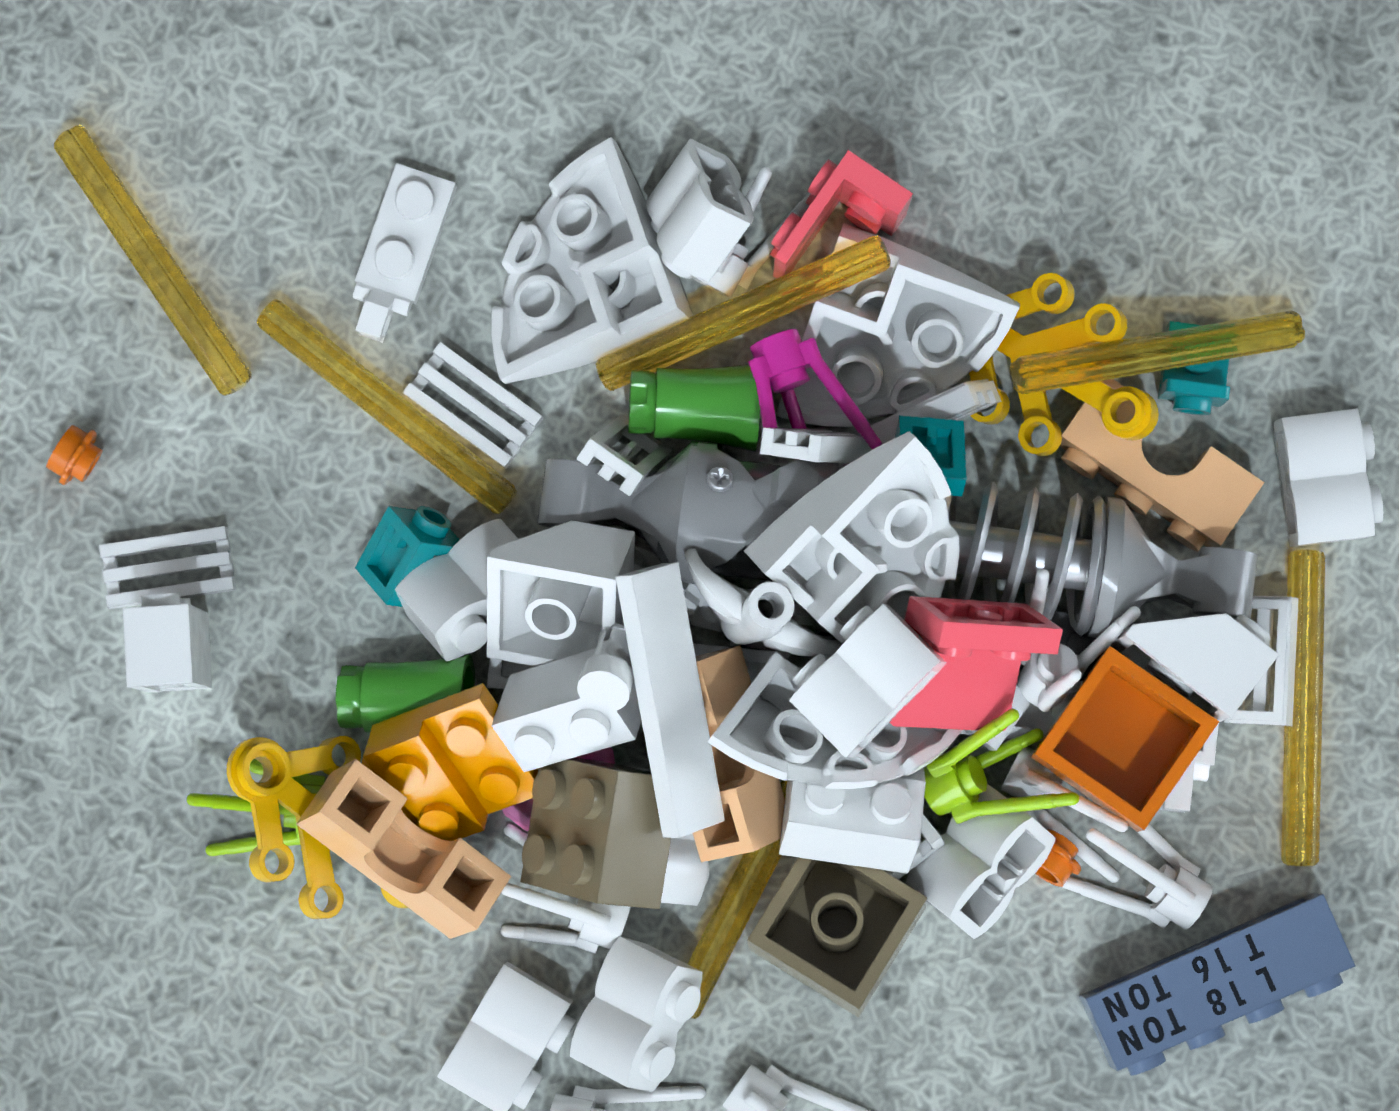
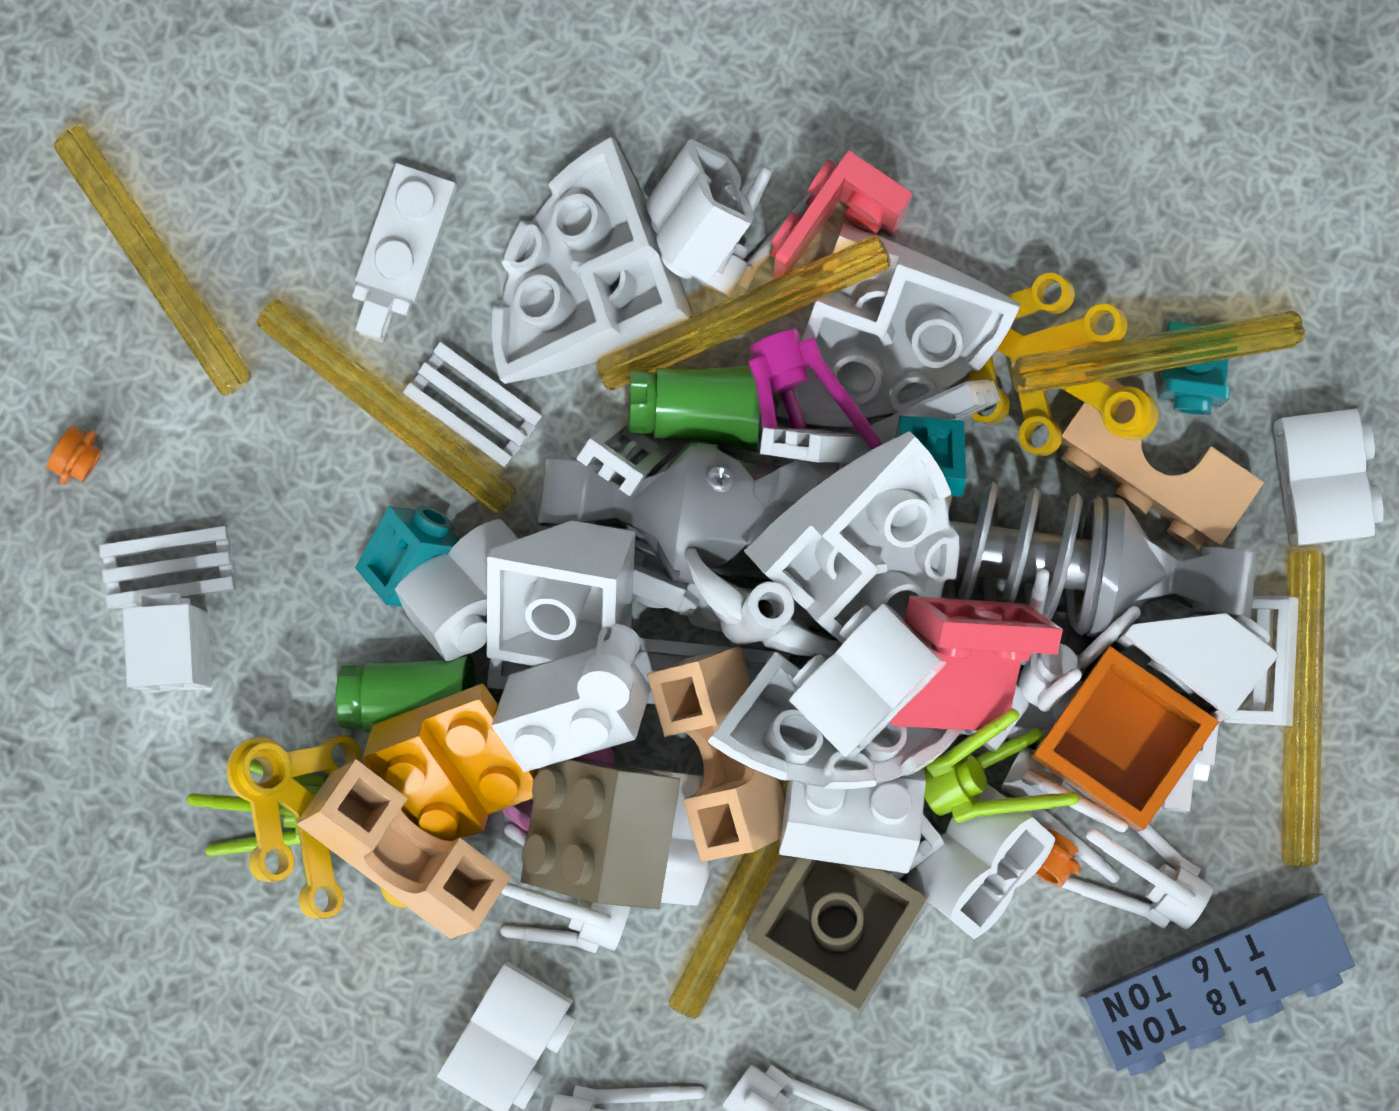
white brick [570,937,703,1092] -> none
white tile [615,562,725,838] -> none

